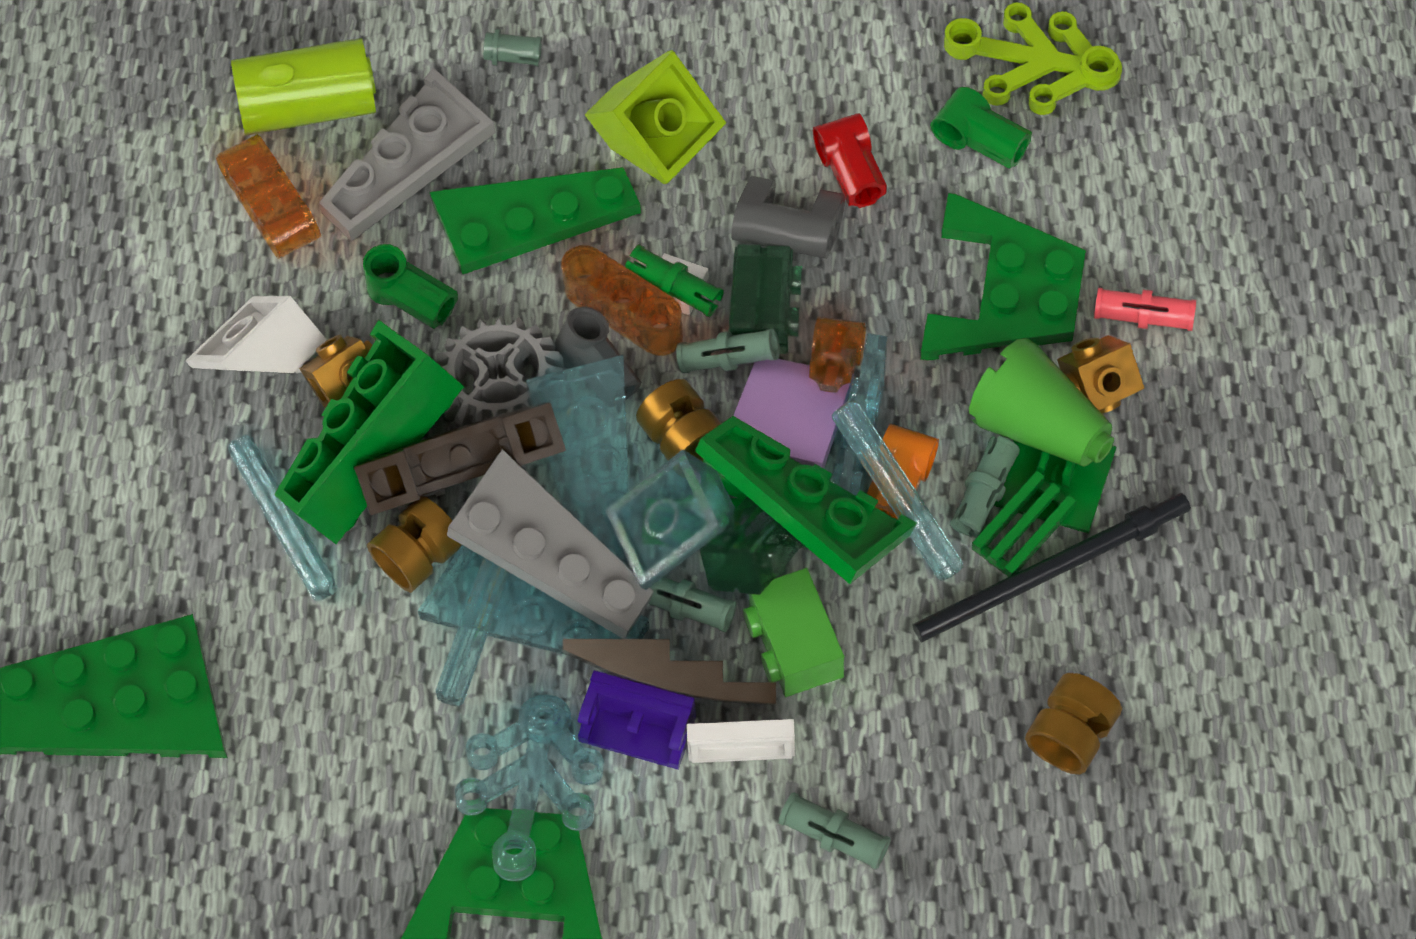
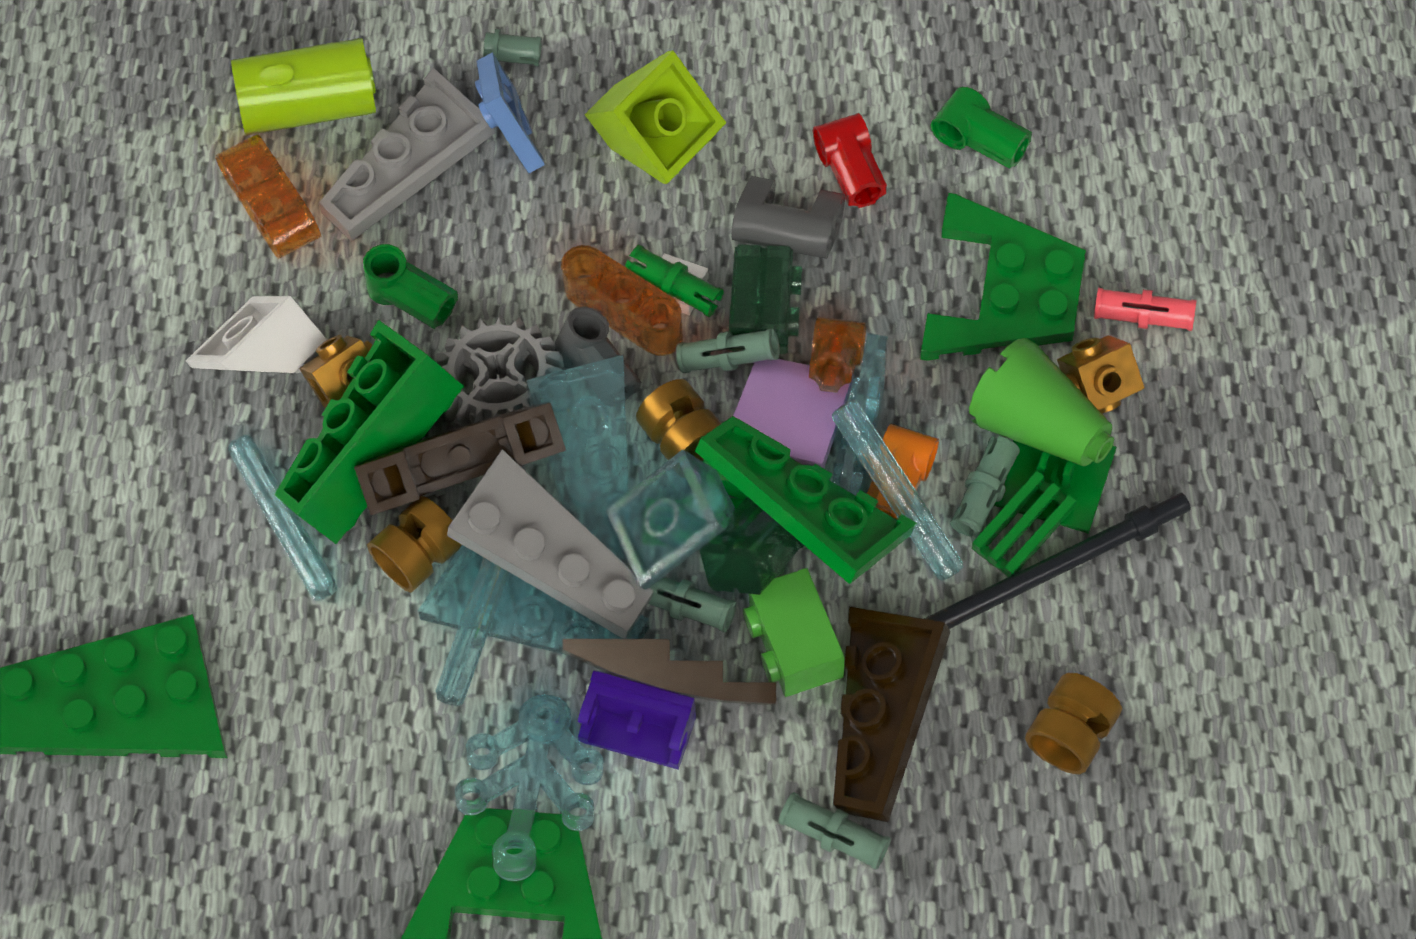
green wing [430,167,641,275] -> none
white tile [687,719,795,763] -> none
lime plant [944,2,1122,115] -> none
none -> medium blue wing [475,52,545,173]
none -> dark brown wing [833,606,951,822]

